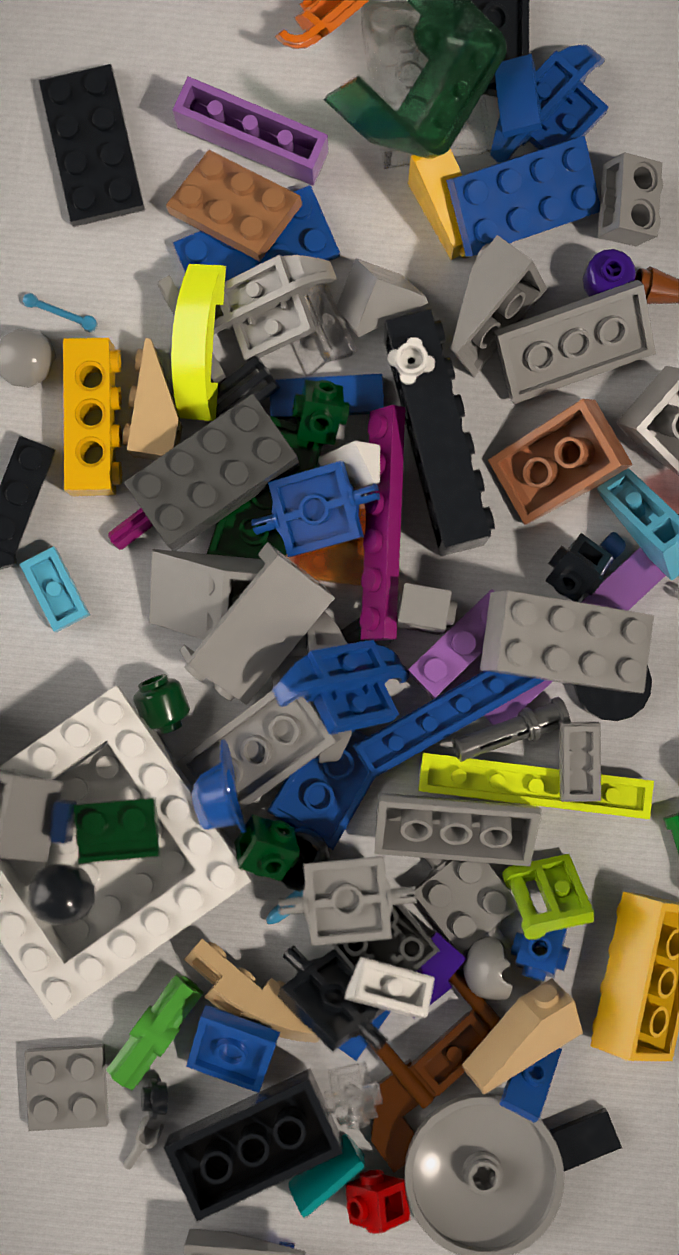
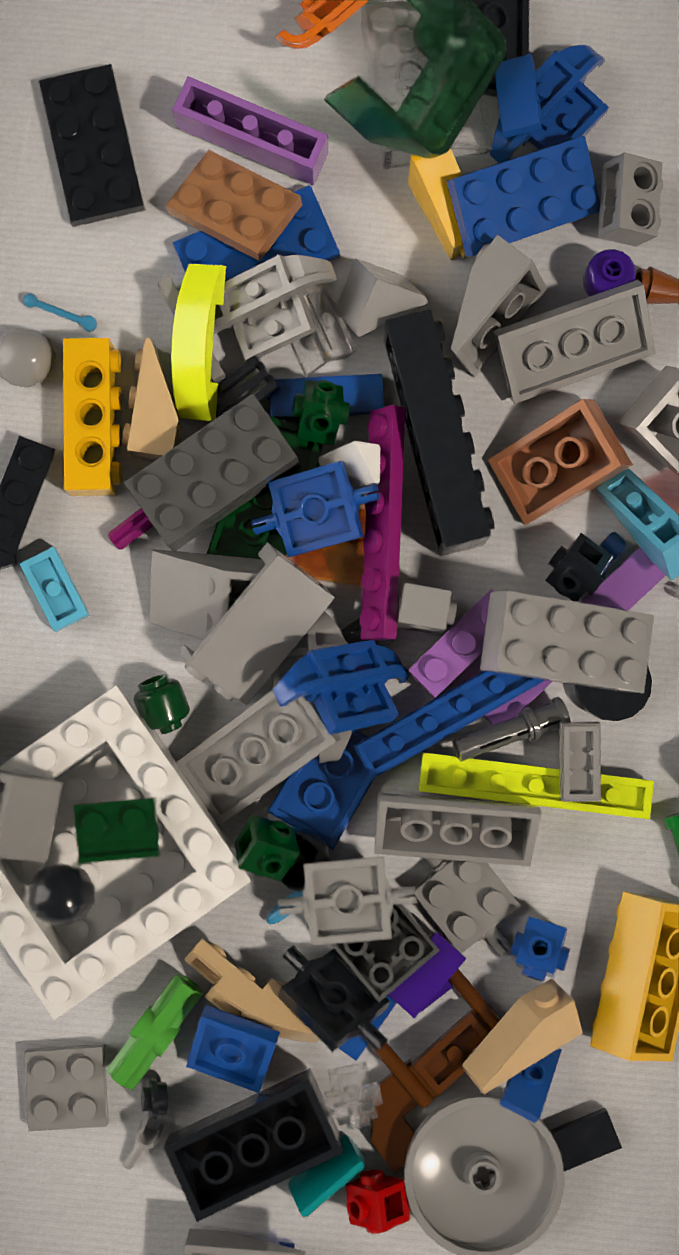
dark blue tile [49,800,77,844] -> none
blue piece [192,740,246,833] -> none
white slope [345,957,435,1018] -> none
white plate [388,337,435,385] -> none
light grey hair [464,937,512,1000] -> none
lime plate [502,853,594,940] -> none

